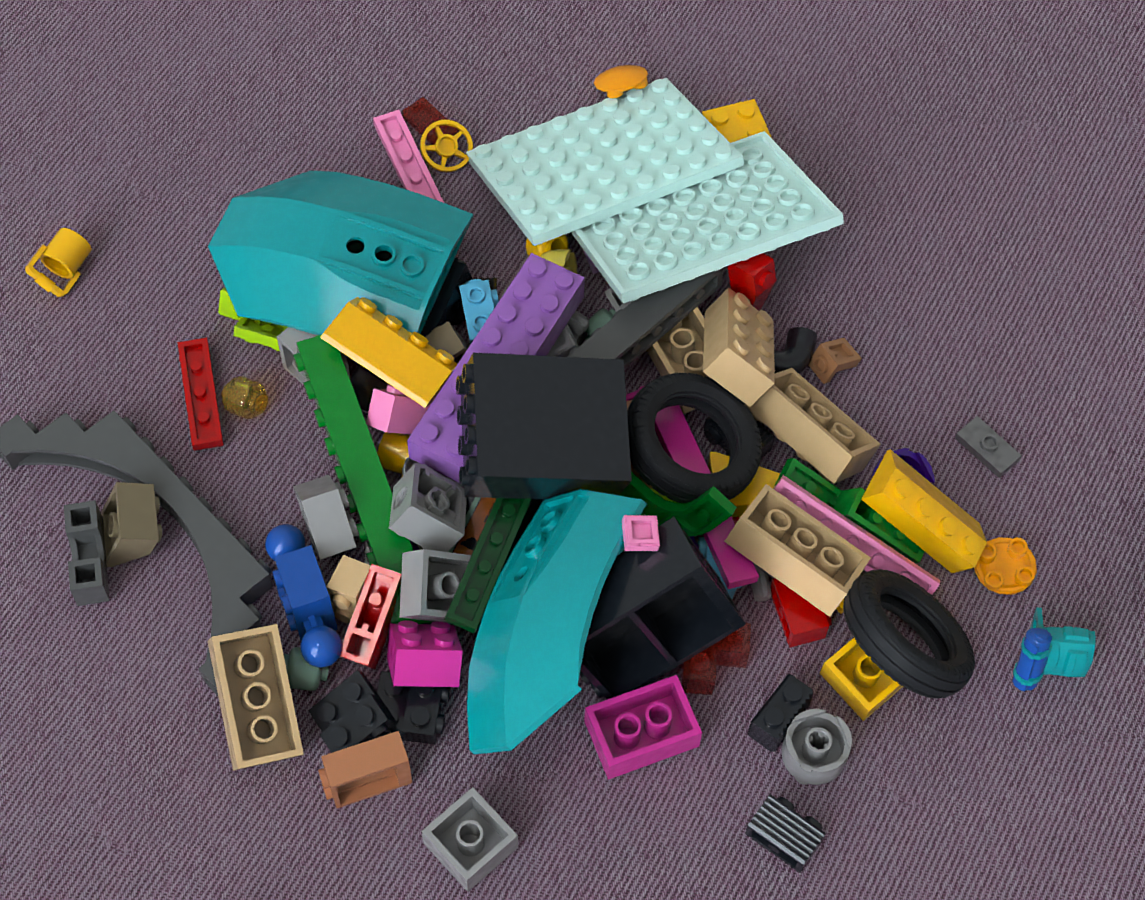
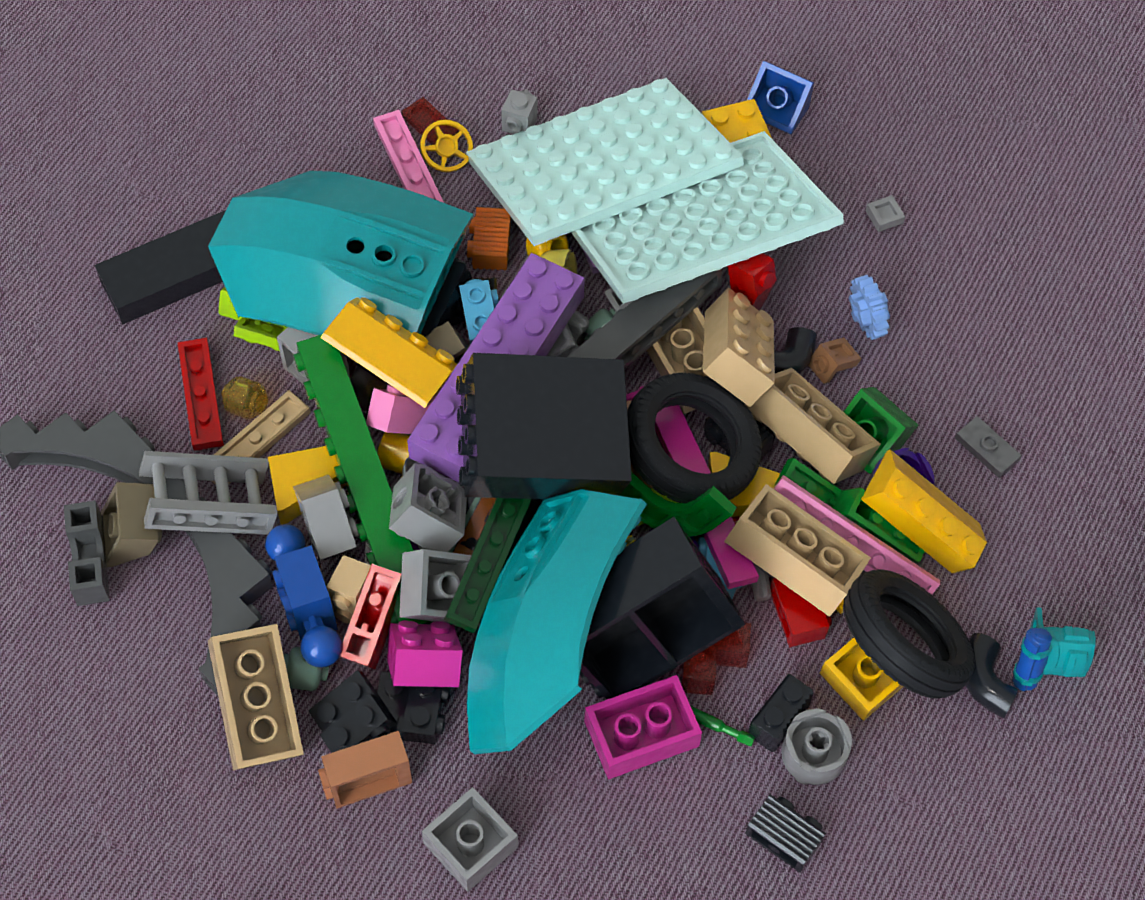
yellow piece [25,228,92,297] -> none
light orange dish [594,65,648,98] -> none
bright pink tile [622,515,660,551] -> none
light orange dish [974,537,1037,595] -> none
none -> black brick [94,210,226,325]
none -> light grey fence [139,451,277,535]
none -> tan tile [212,390,311,485]
none -> yellow slope [268,446,346,524]
none -> orange brick [467,207,511,271]
none -> light grey brick [501,89,538,134]
none -> green piece [690,705,755,747]
none -> blue slope [747,60,814,134]
none -> green slope [843,387,919,474]
none -> light blue gear [849,275,890,340]
none -> light grey plate [865,195,905,232]
none -> black cylinder [965,633,1019,718]

